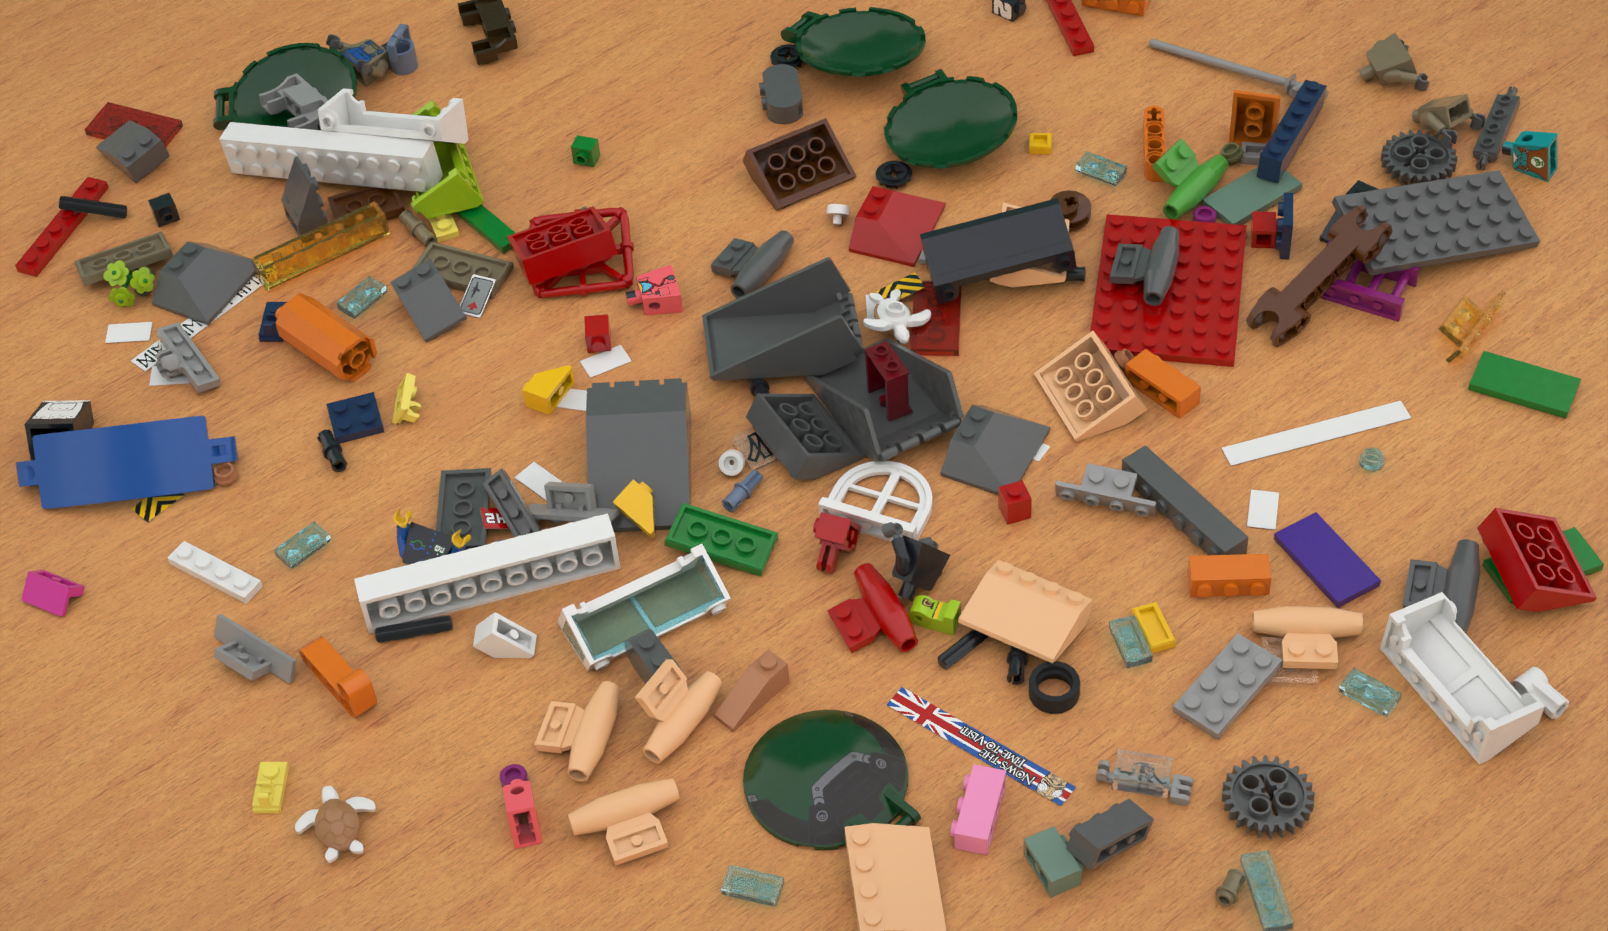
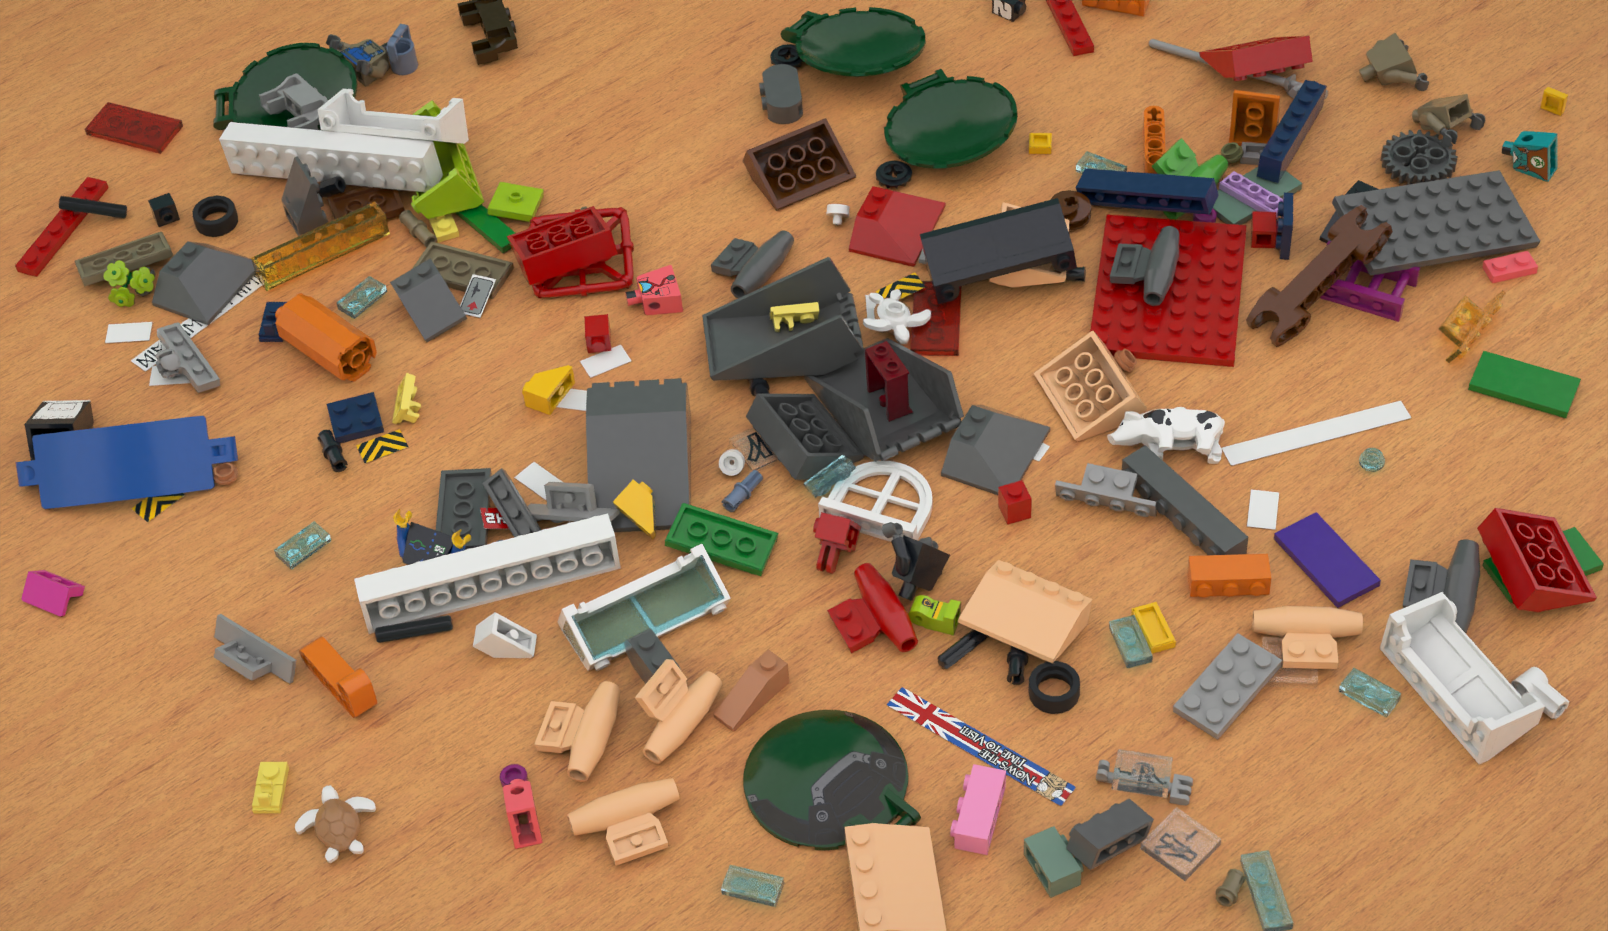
dark grey slope [96,120,170,183] -> none
white plate [167,541,263,604] -> none
green plate [571,135,600,167] -> none
orange brick [1125,349,1201,419] -> none
dark grey gear [1222,755,1315,839] -> none
dark grey plate [1473,86,1520,170] -> none
none -> black tyre [192,195,238,237]
none -> black bar [316,176,346,198]
none -> sticker [356,429,408,463]
none -> lime plate [488,182,544,222]
none -> light yellow plate [770,302,819,332]
none -> clear light blue plate [803,454,856,498]
none -> dark blue brick [1075,168,1219,215]
none -> white animal [1107,407,1225,464]
none -> clear tile [1140,807,1221,881]
none -> red slope [1199,36,1313,81]
none -> lavender tile [1219,171,1283,218]
none -> coral plate [1482,251,1538,283]
none -> yellow tile [1540,87,1568,116]

